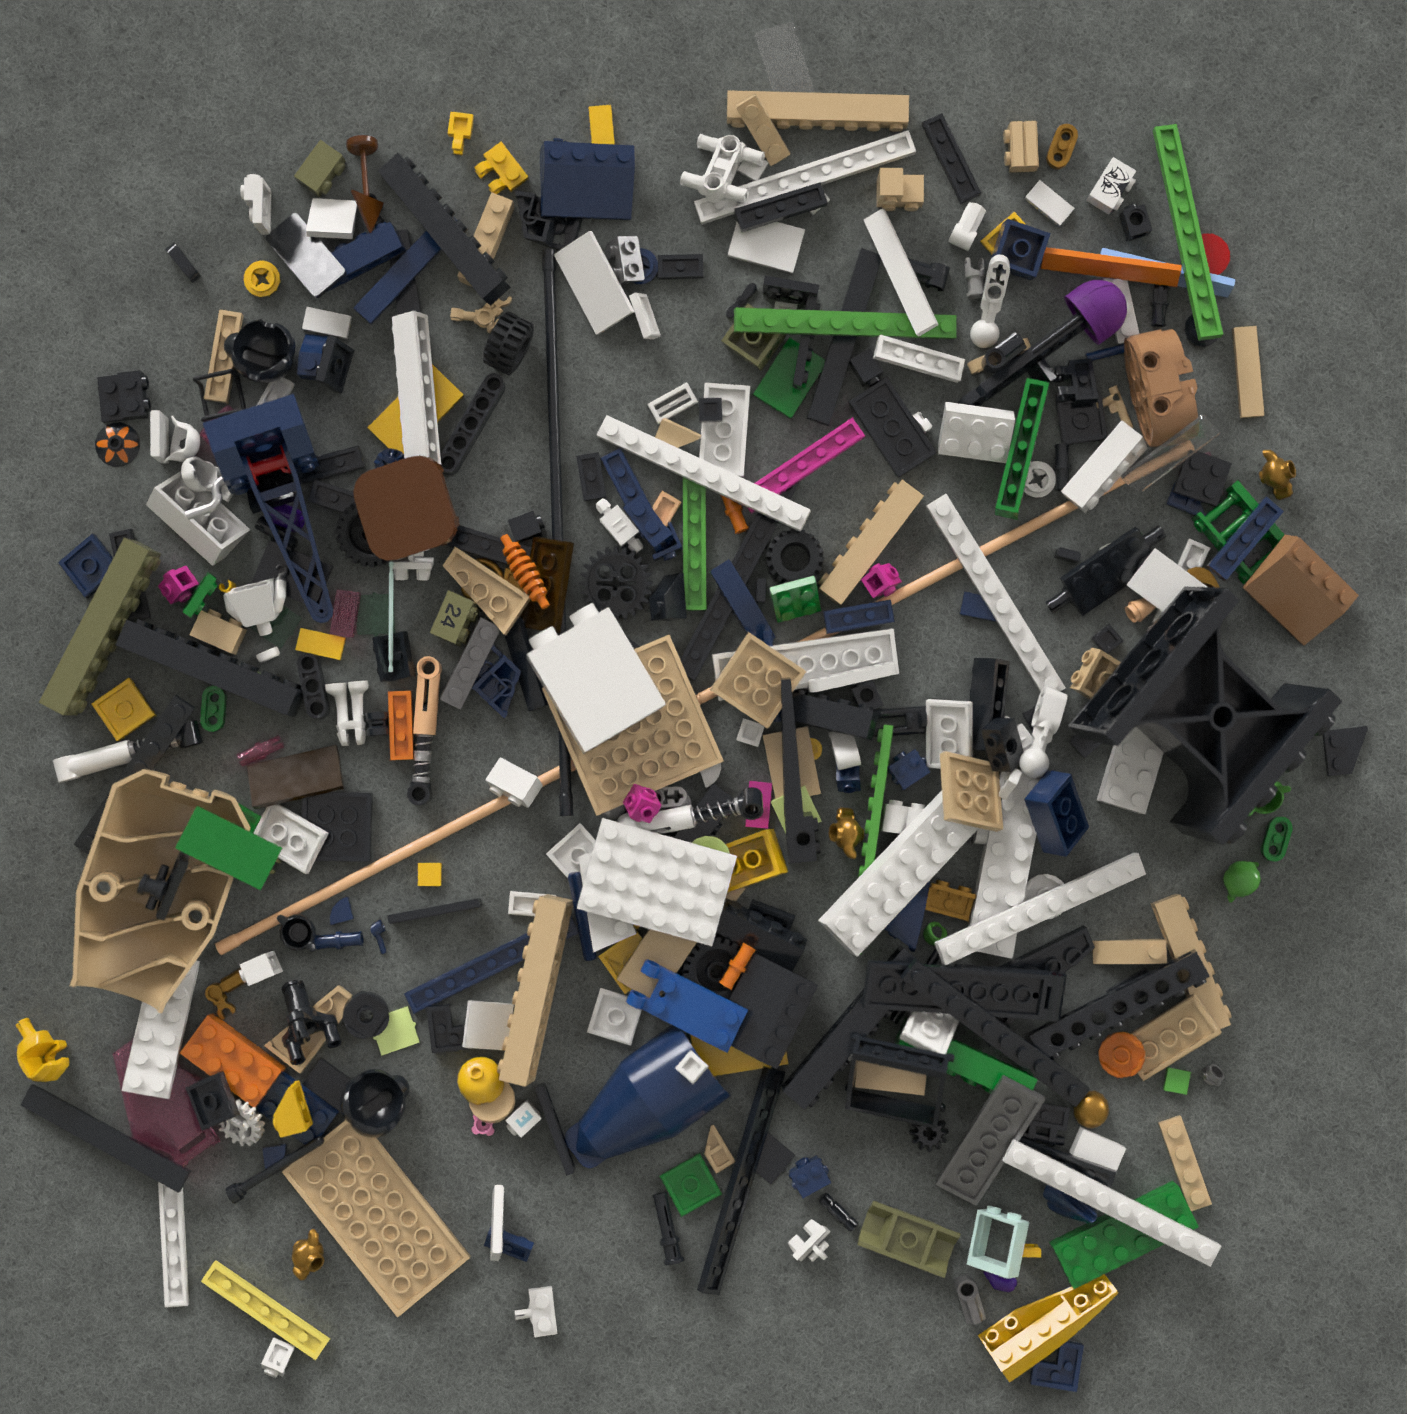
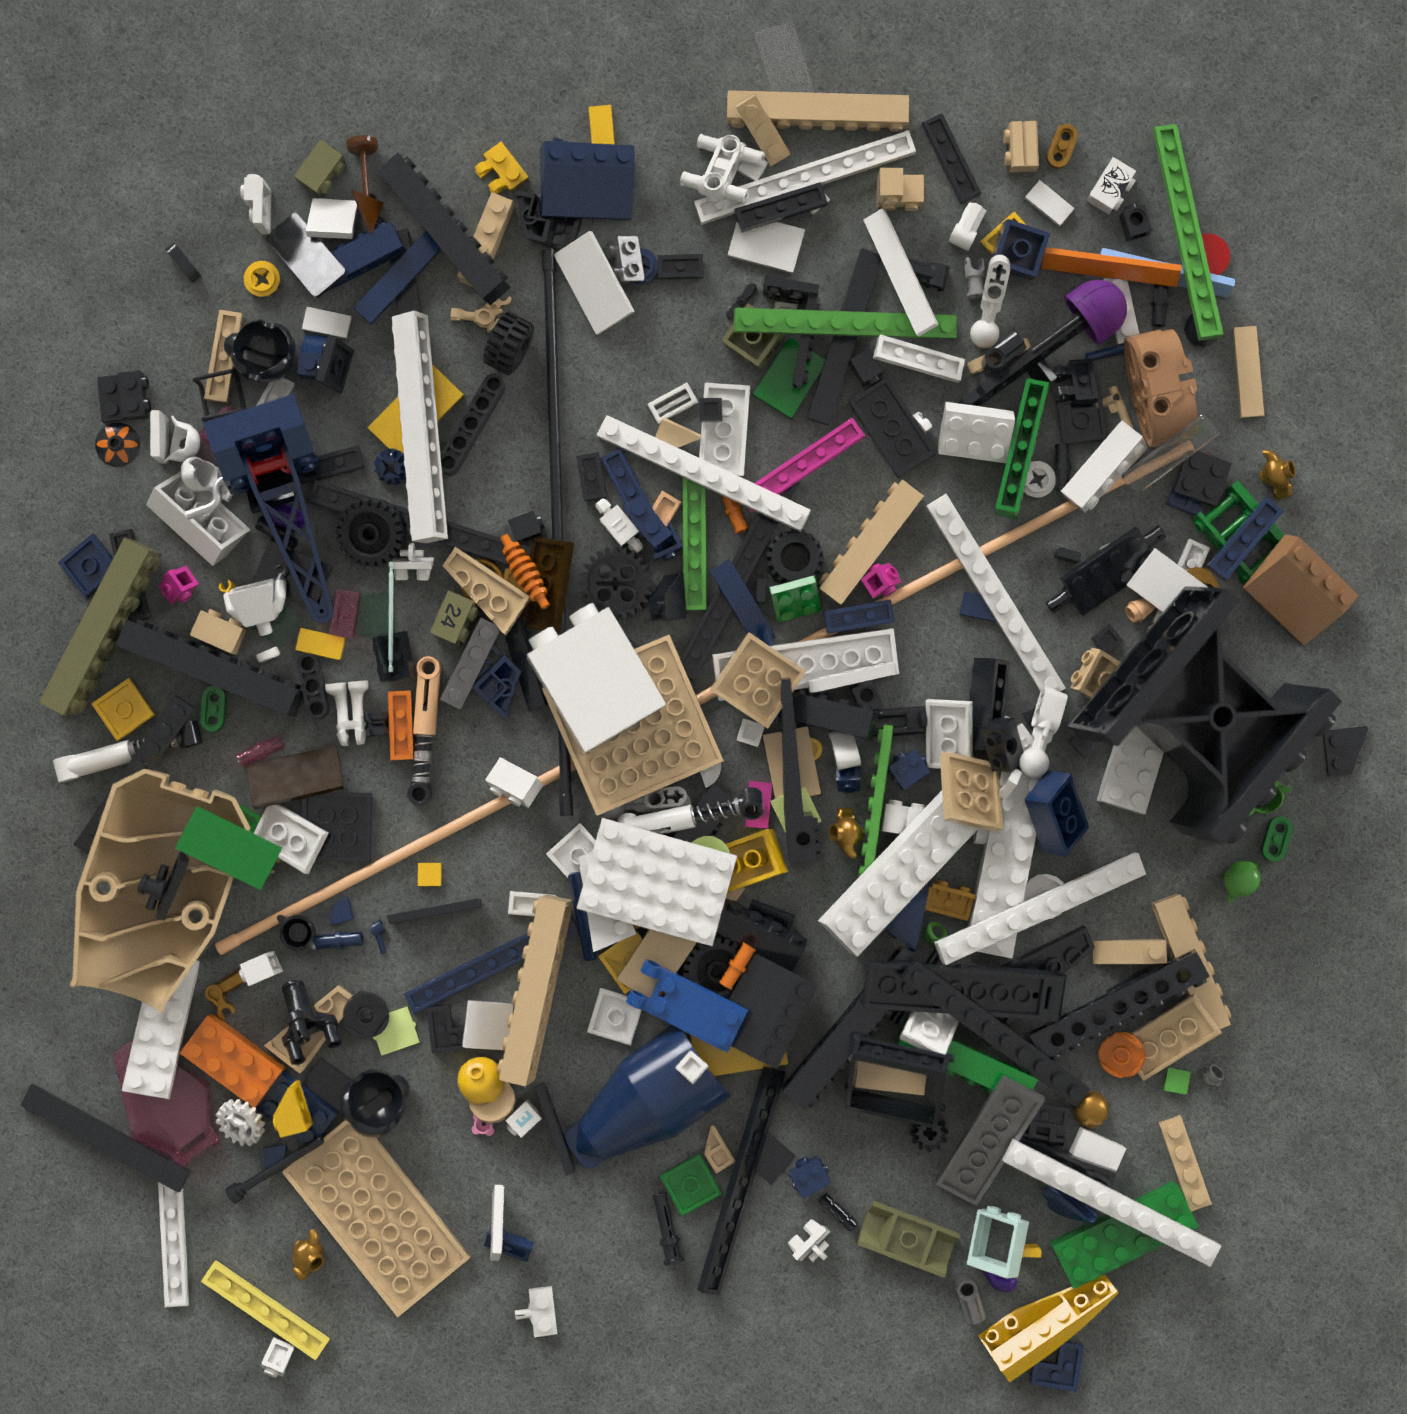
yellow piece [16,1018,69,1082] -> none
green plate [183,572,218,617] -> none
black tile [185,1071,240,1131] -> none
reddish brown tile [353,455,460,561] -> none
yellow plate [448,112,474,155] -> none
dark pink brick [623,784,661,823] -> none
white tile [629,293,661,339] -> none

